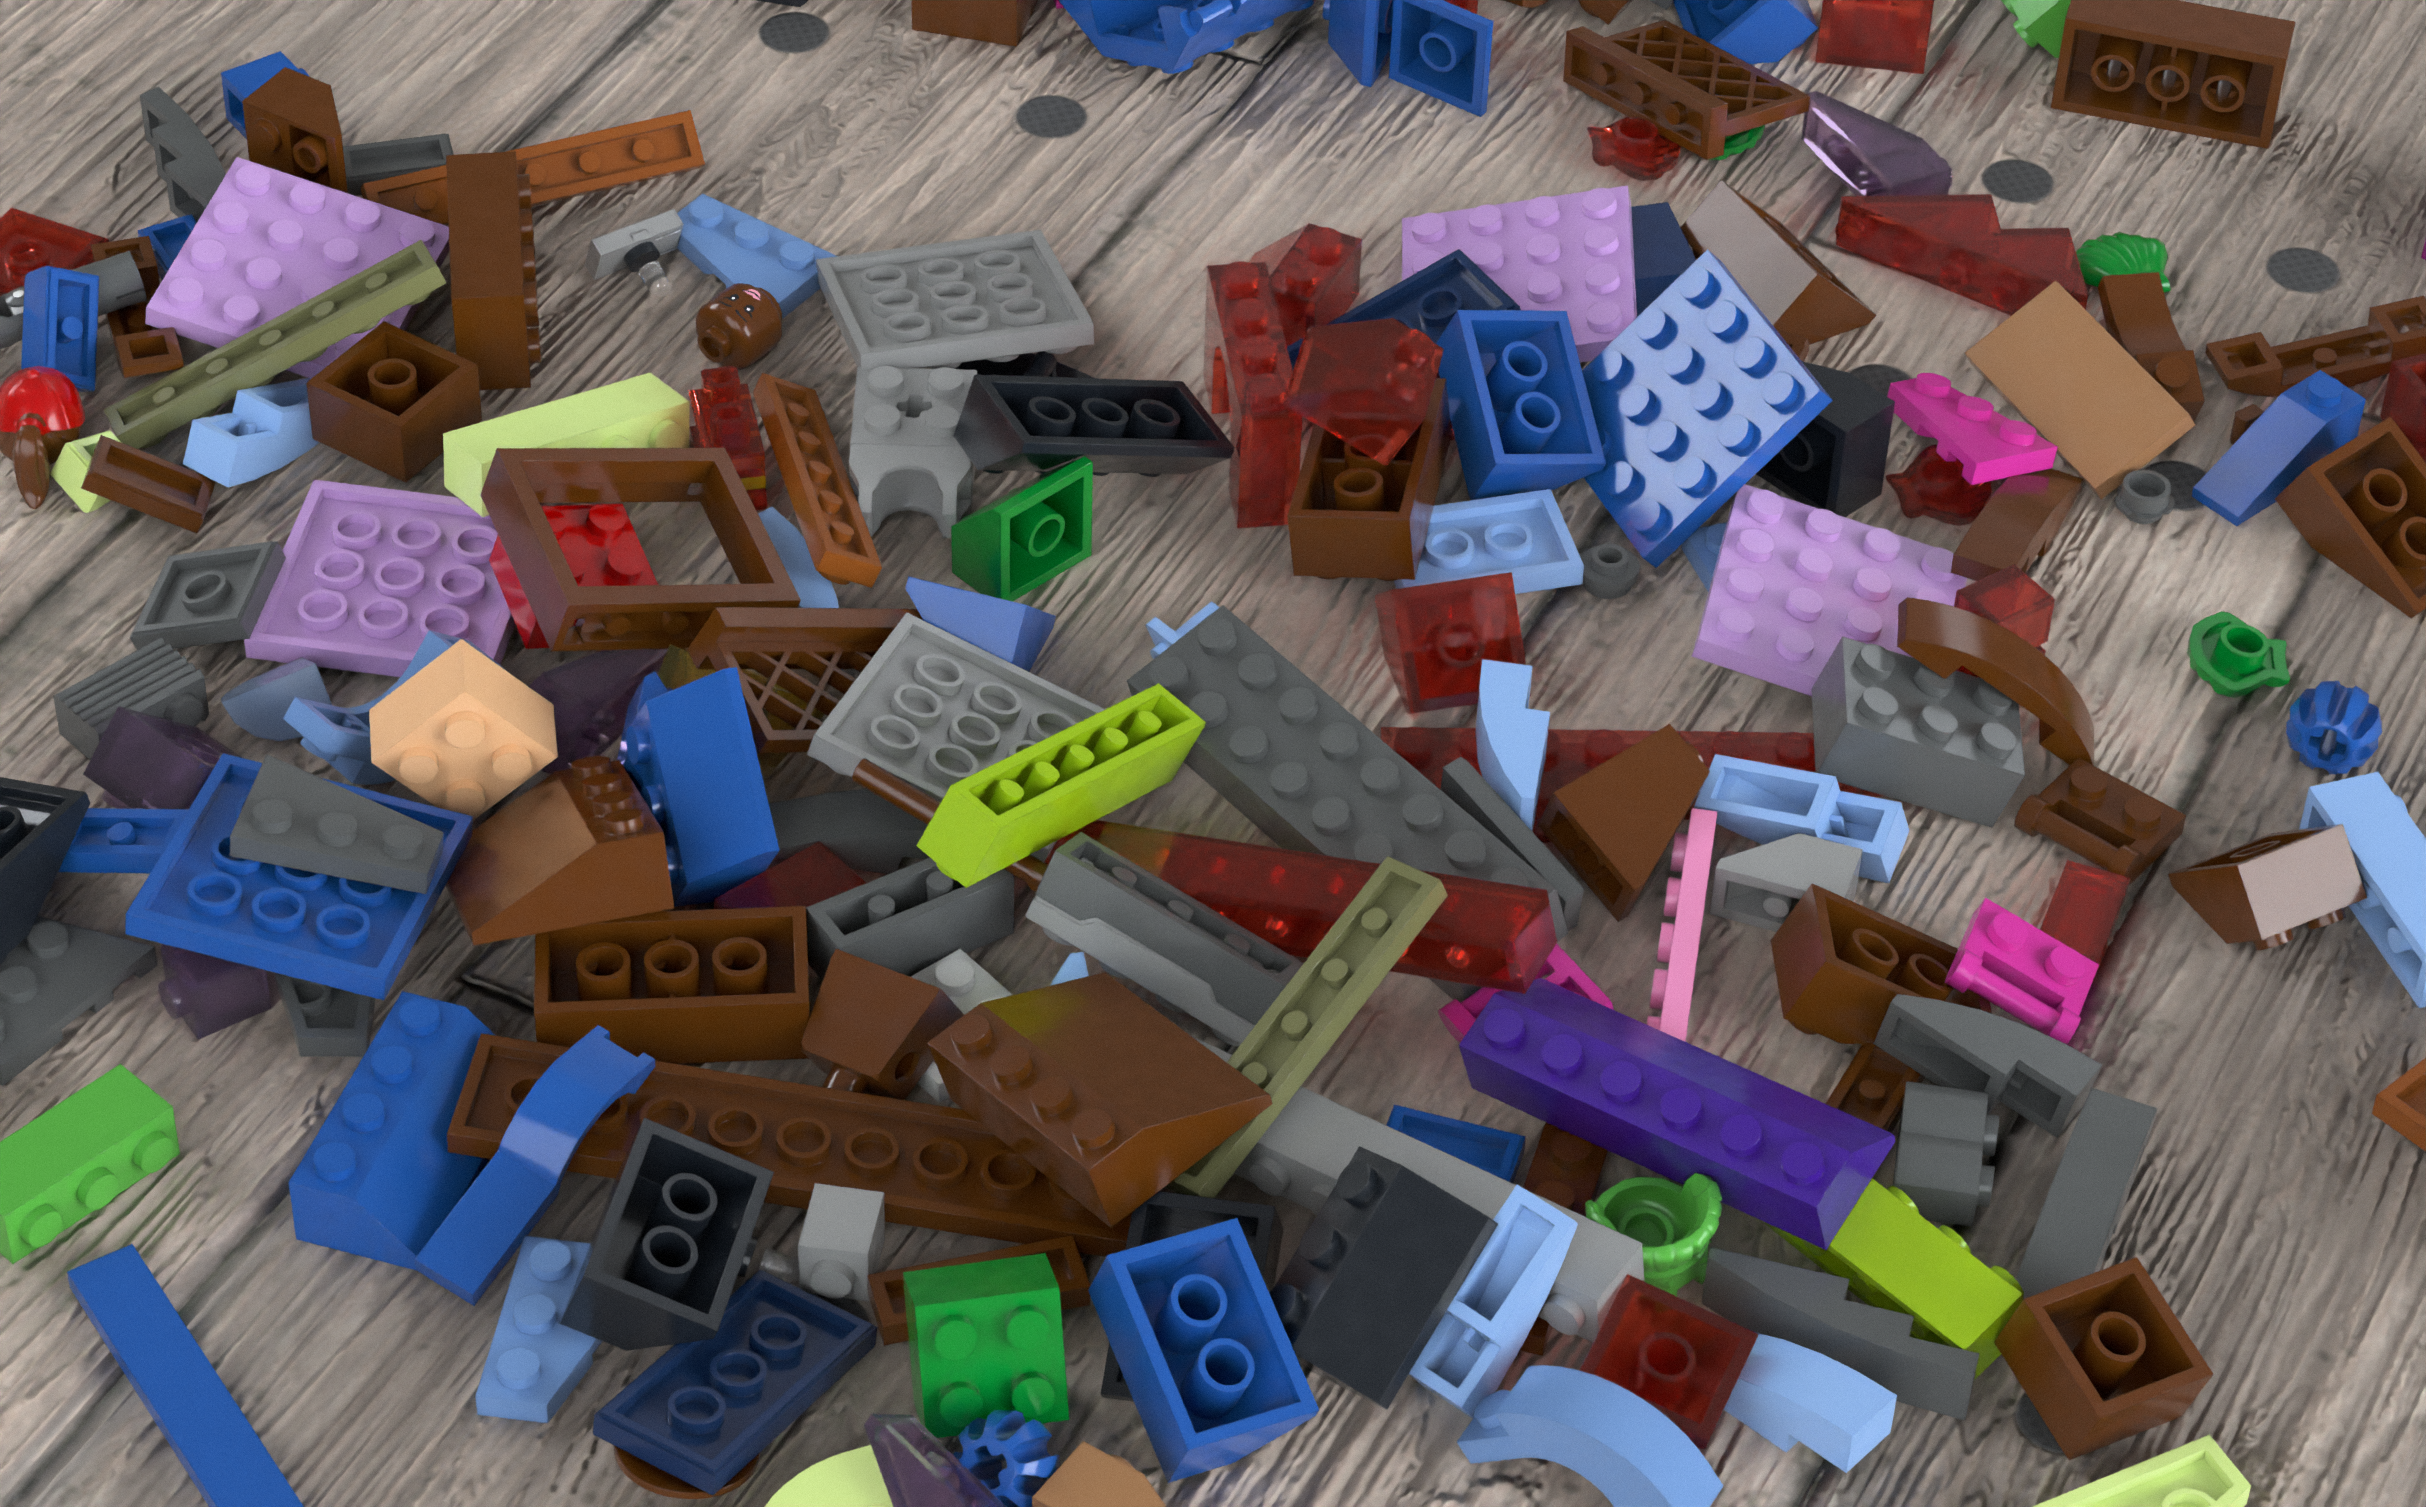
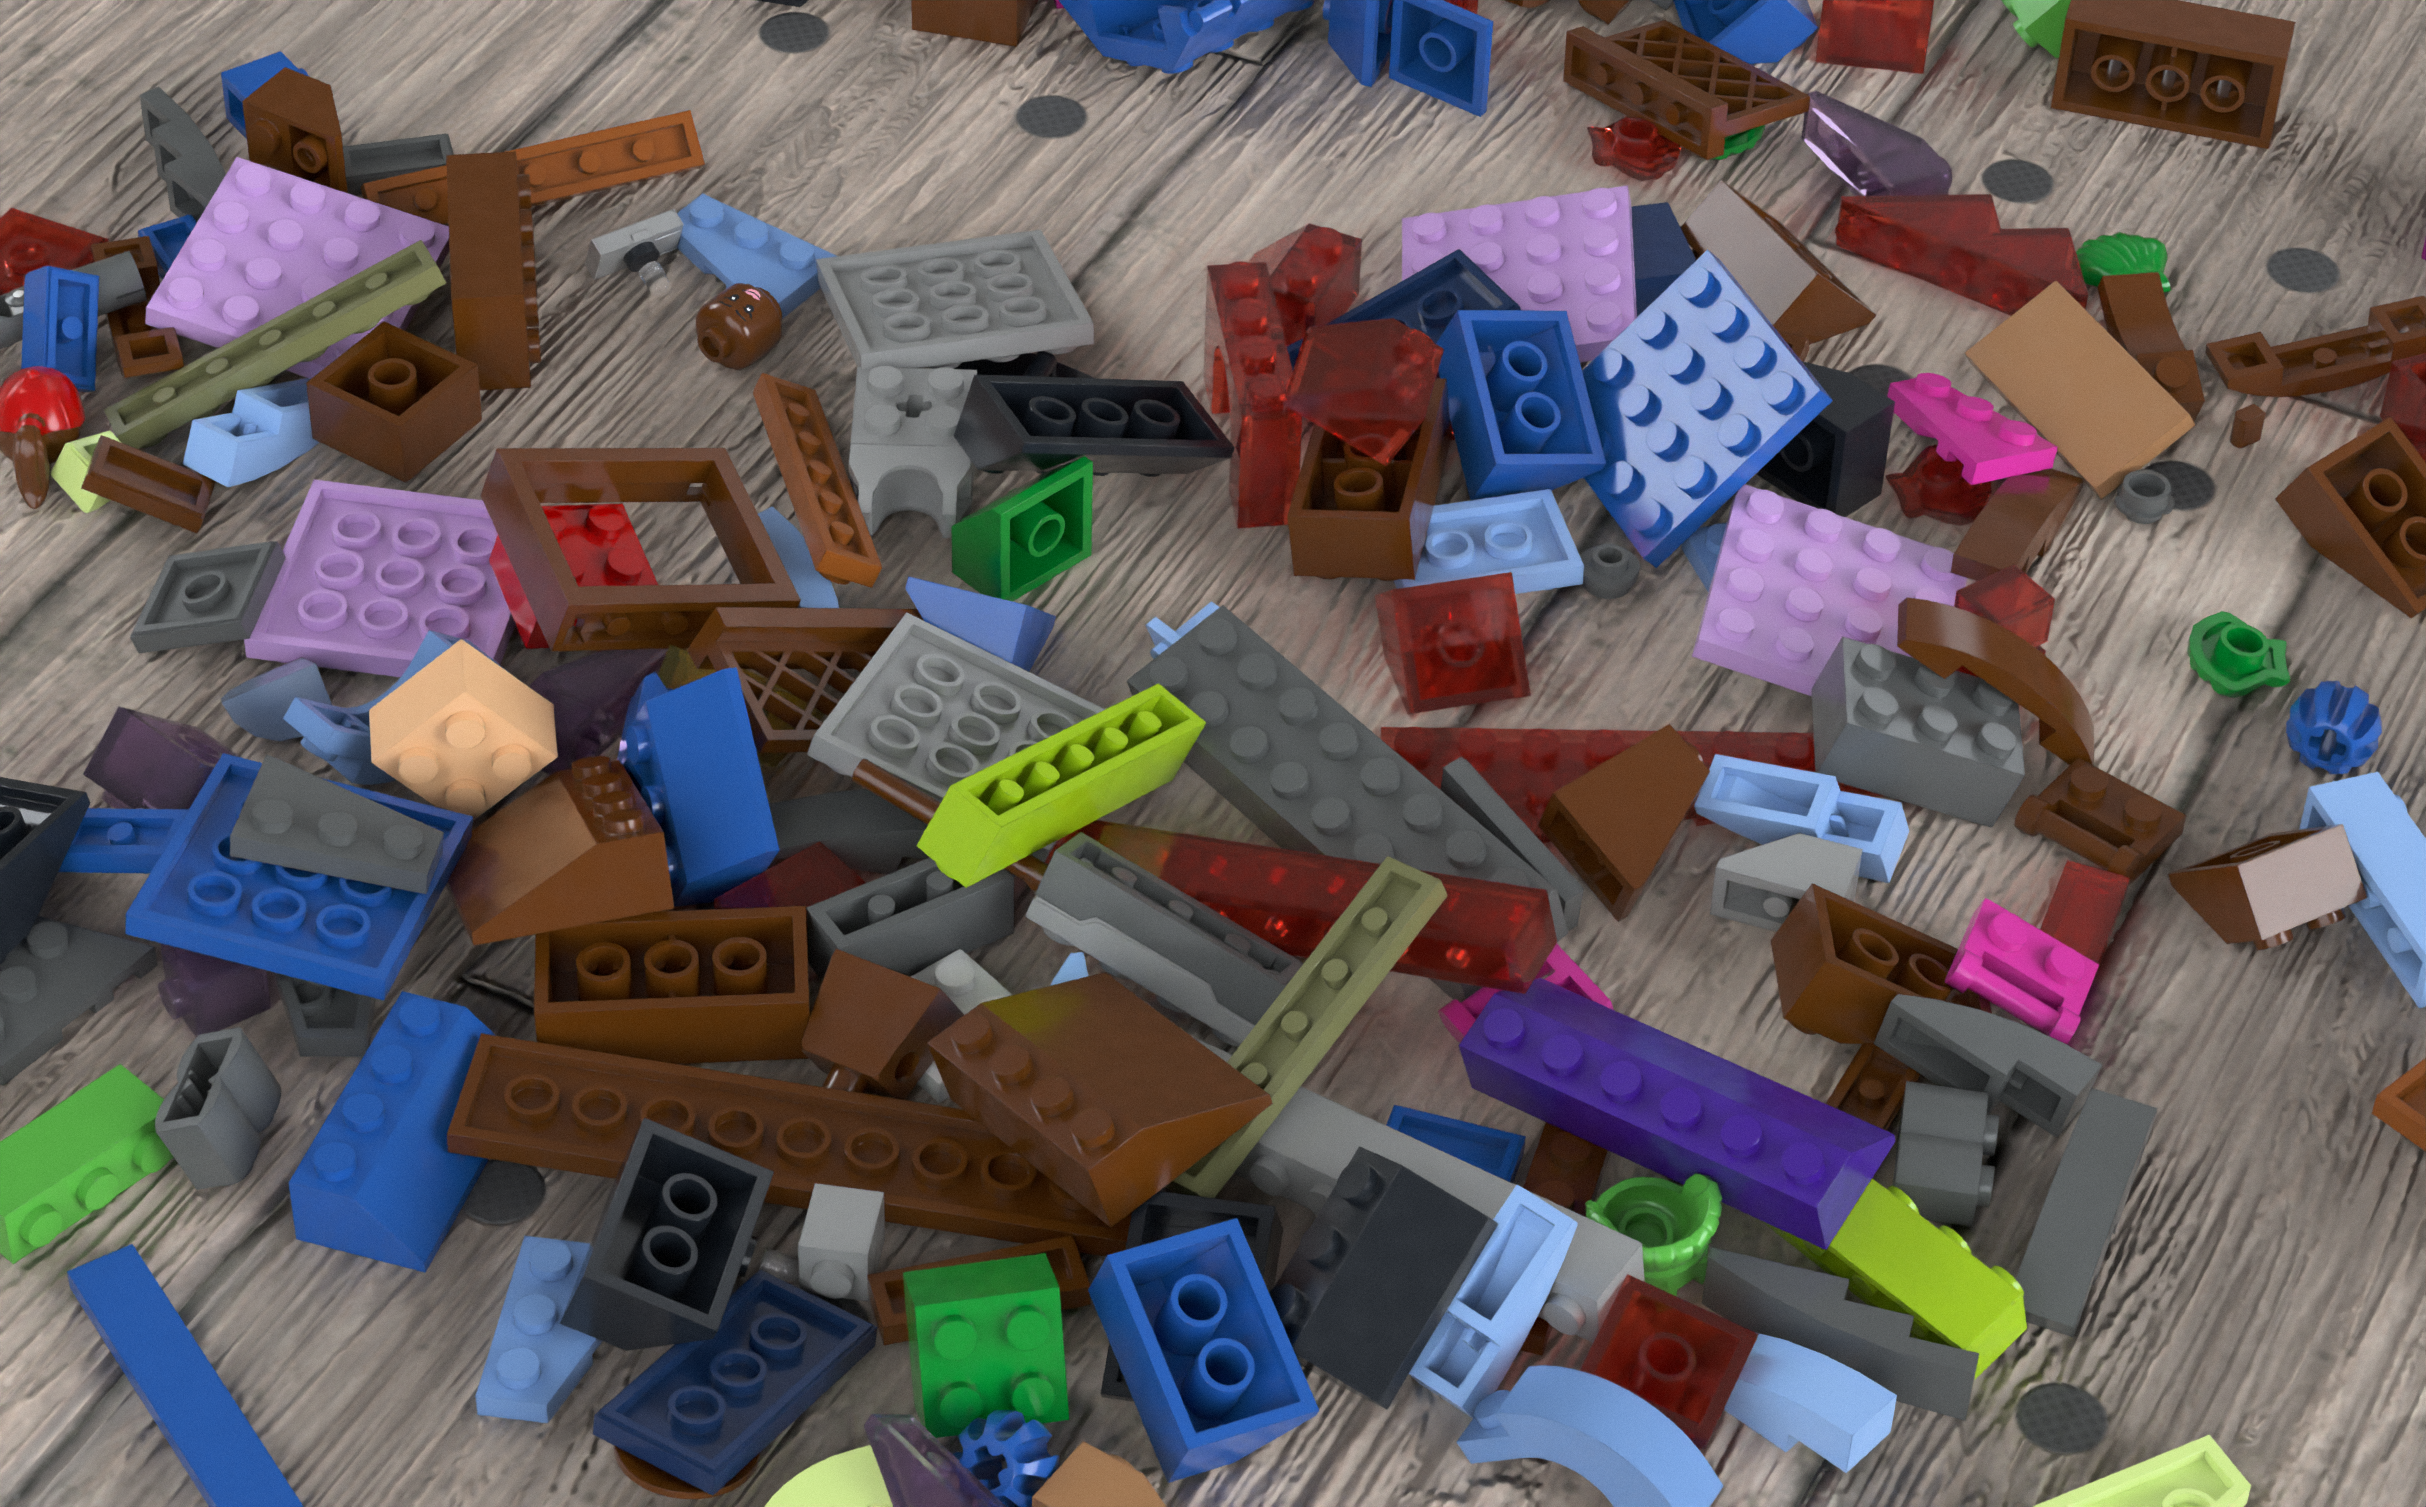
dark grey brick [53,637,209,774] -> none
blue piece [415,1025,655,1306] -> none
yellowish green brick [443,373,690,517] -> none
clear red hips [688,366,767,511] -> none
light blue slope [1475,659,1550,832] -> none
bright pink plate [1647,808,1718,1042] -> none
reddish brown brick [1994,1257,2213,1460] -> none
blue slope [2192,370,2366,526] -> none
none -> dark grey brick [155,1027,281,1190]

